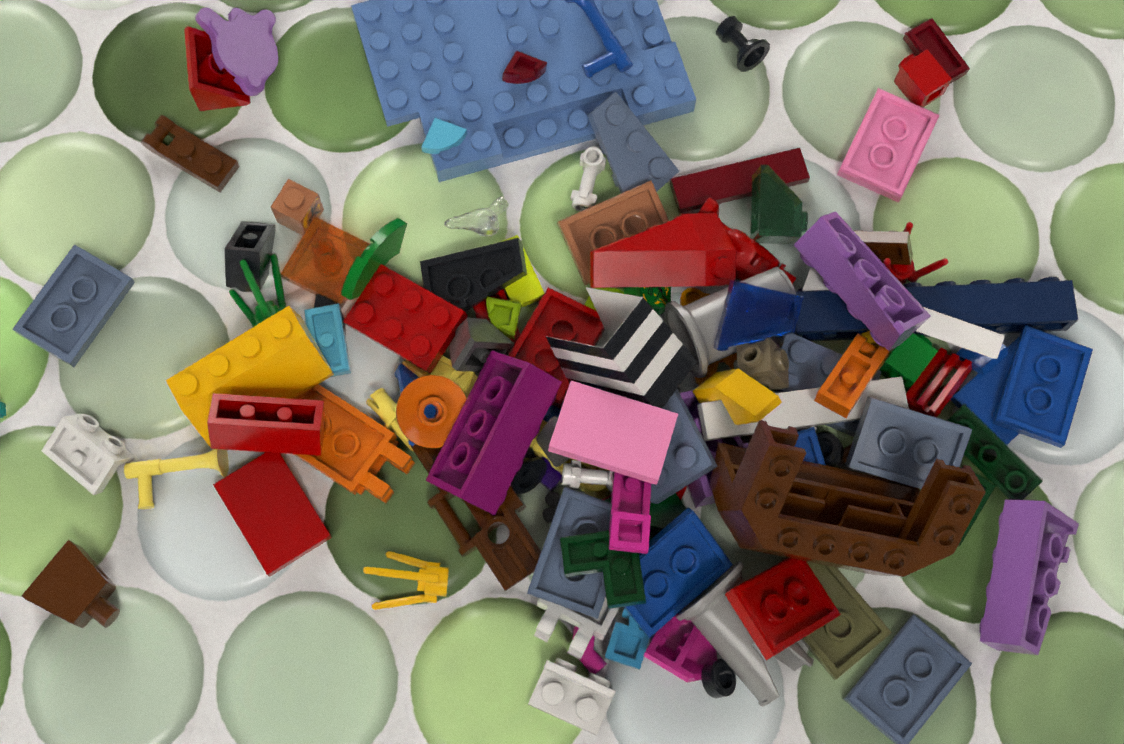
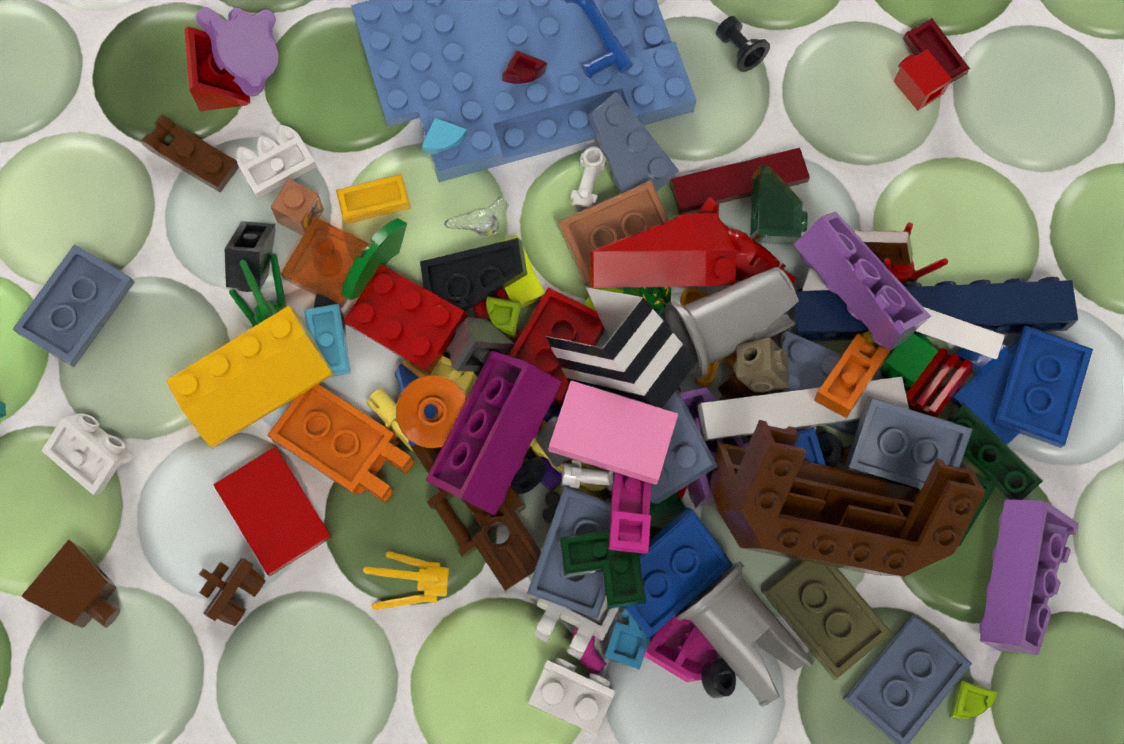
light yellow piece [124,449,229,509] -> none
red brick [207,393,325,456] -> none
yellow slope [693,368,782,425] -> none
clear blue wing [713,280,804,351] -> none
red tile [725,558,841,661] -> none
bright pink tile [837,88,939,203] -> none
none -> reddish brown hips [199,558,266,626]
none -> white plate [237,125,317,199]
none -> yellow tile [336,174,411,225]
none -> lime tile [950,681,998,719]

